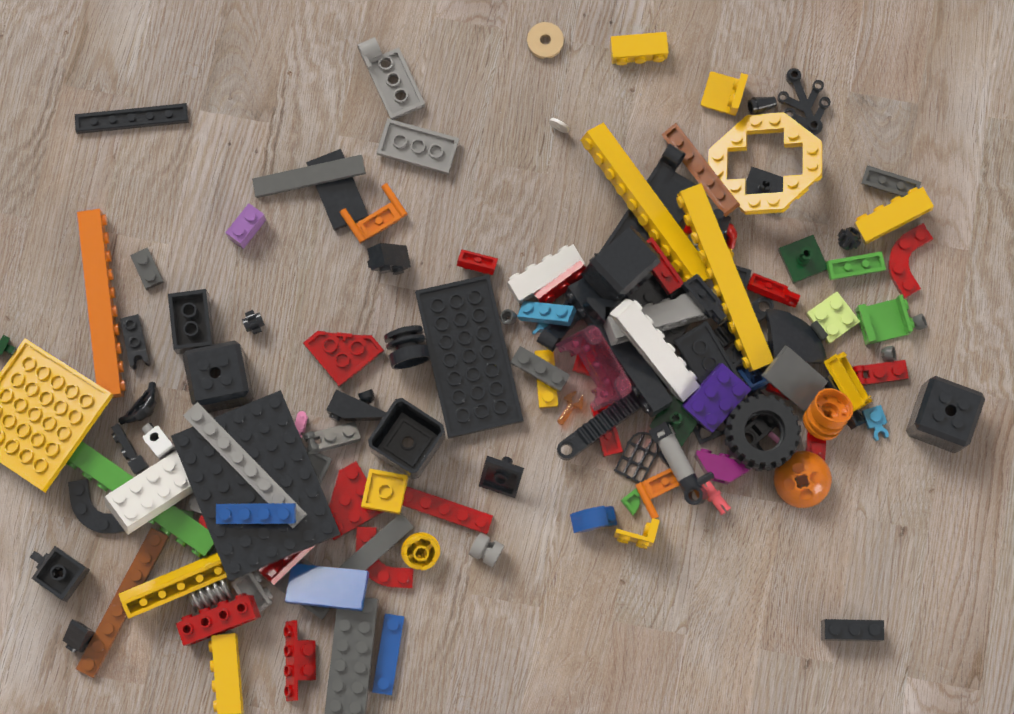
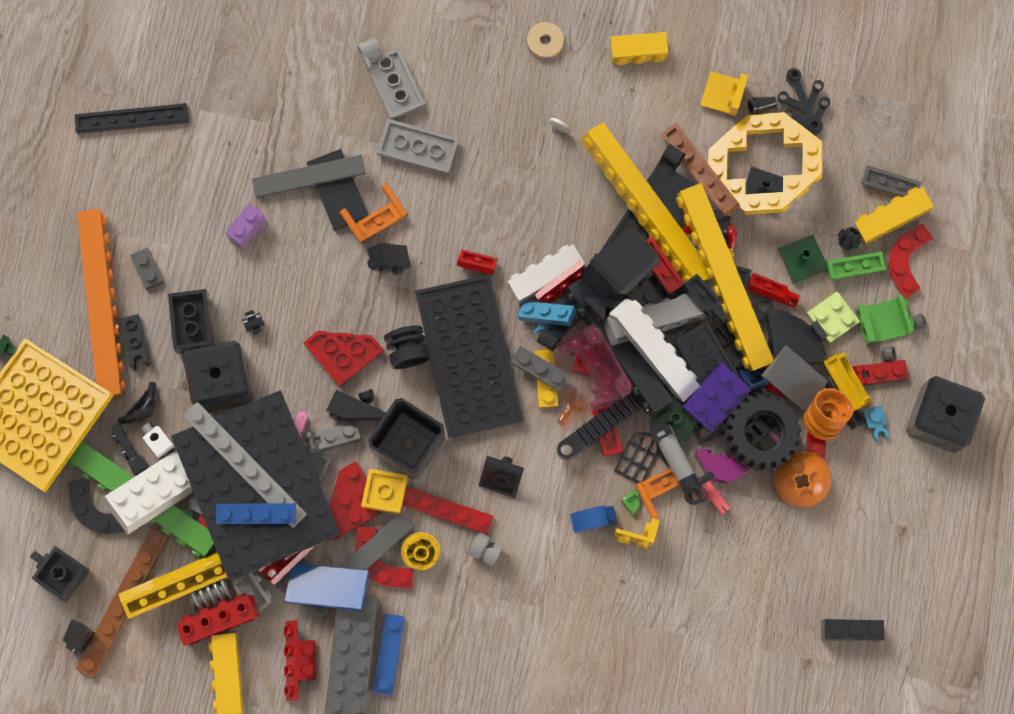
dark grey hinge [500,309,517,325] -> none

